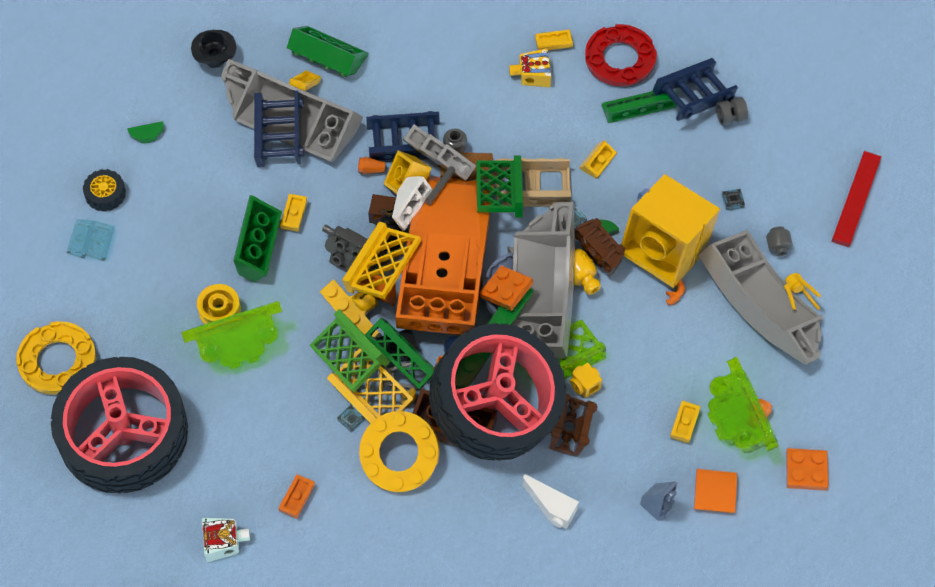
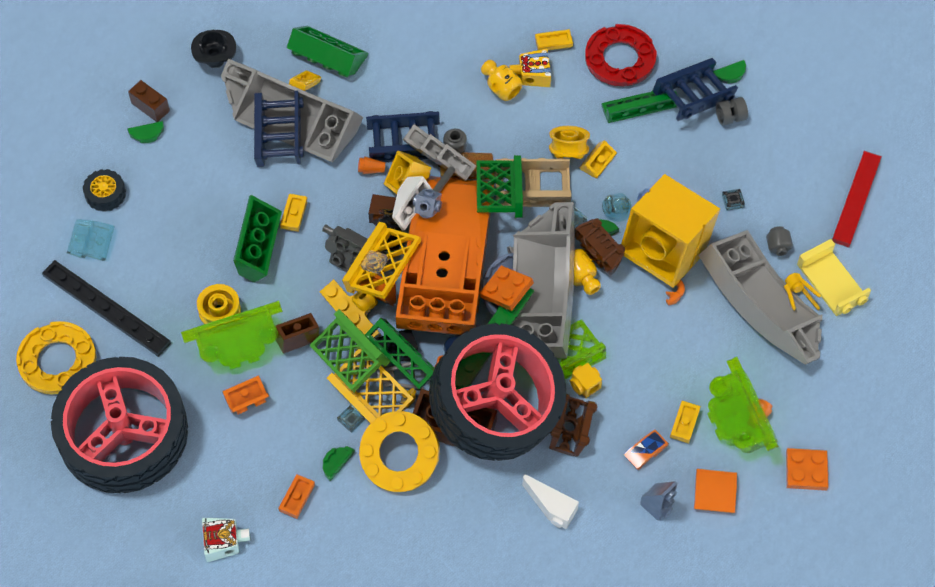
none -> black tile [42,260,171,357]
none -> reddish brown brick [128,80,170,122]
none -> orange bracket [222,375,269,415]
none -> reddish brown brick [275,313,319,354]
none -> green tile [323,446,355,481]
none -> clear plate [361,250,388,274]
none -> sand blue brick [413,189,442,218]
none -> yellow piece [481,60,523,101]
none -> yellow wheel [549,126,590,159]
none -> clear light blue head [602,193,631,218]
none -> slope [624,430,669,470]
none -> green tile [713,60,746,84]
none -> light yellow panel [797,239,871,316]

